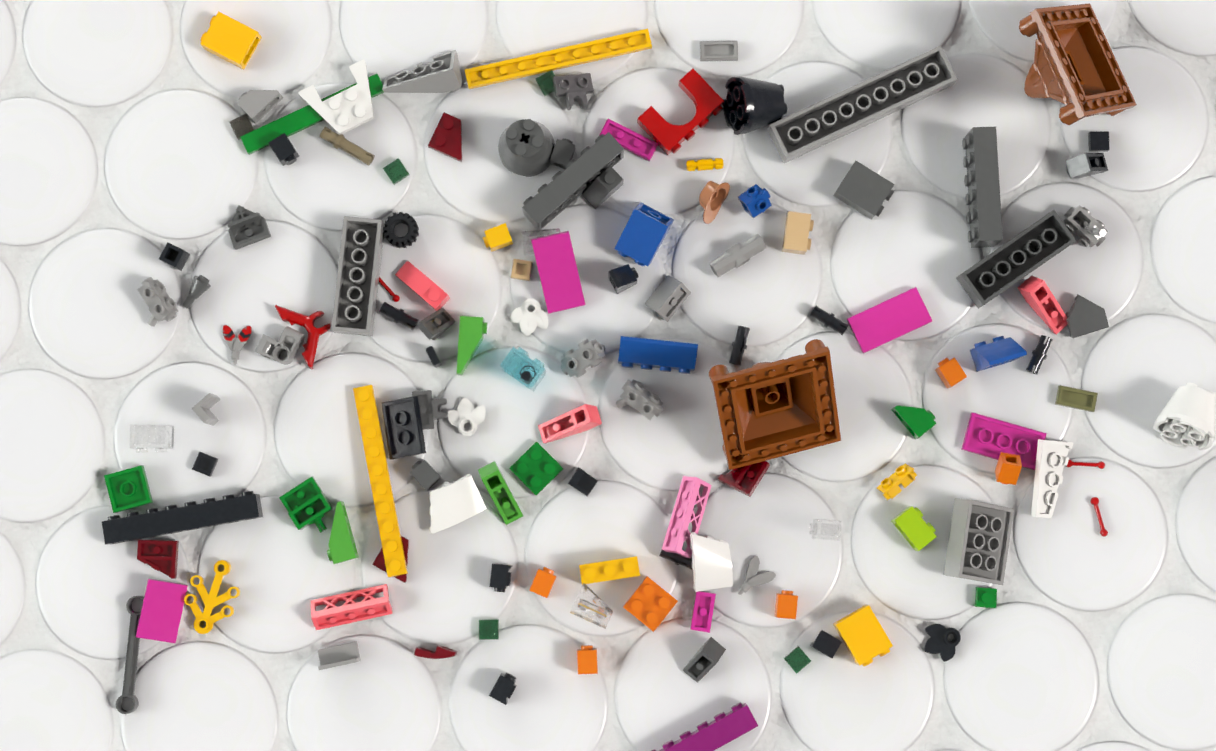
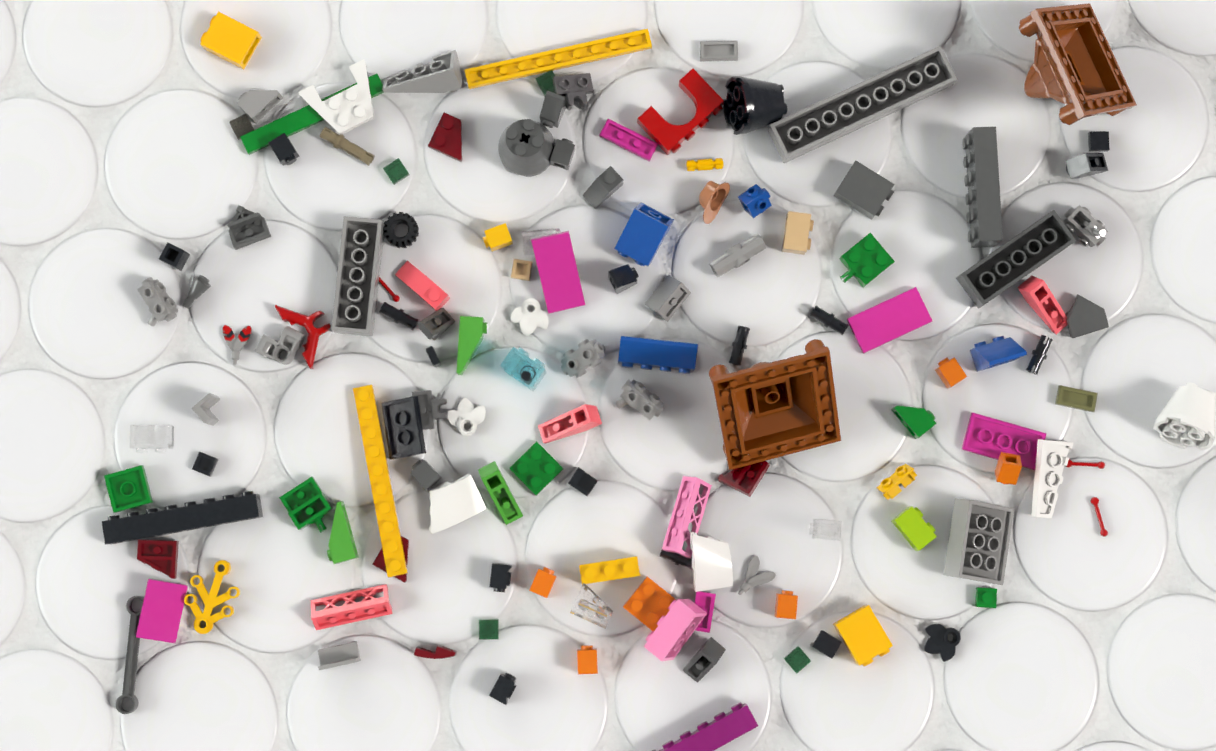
dark grey brick [522,132,624,231] -> none
none -> dark grey slope [540,91,566,128]
none -> bright pink brick [644,599,707,661]
none -> green plate [839,232,895,288]

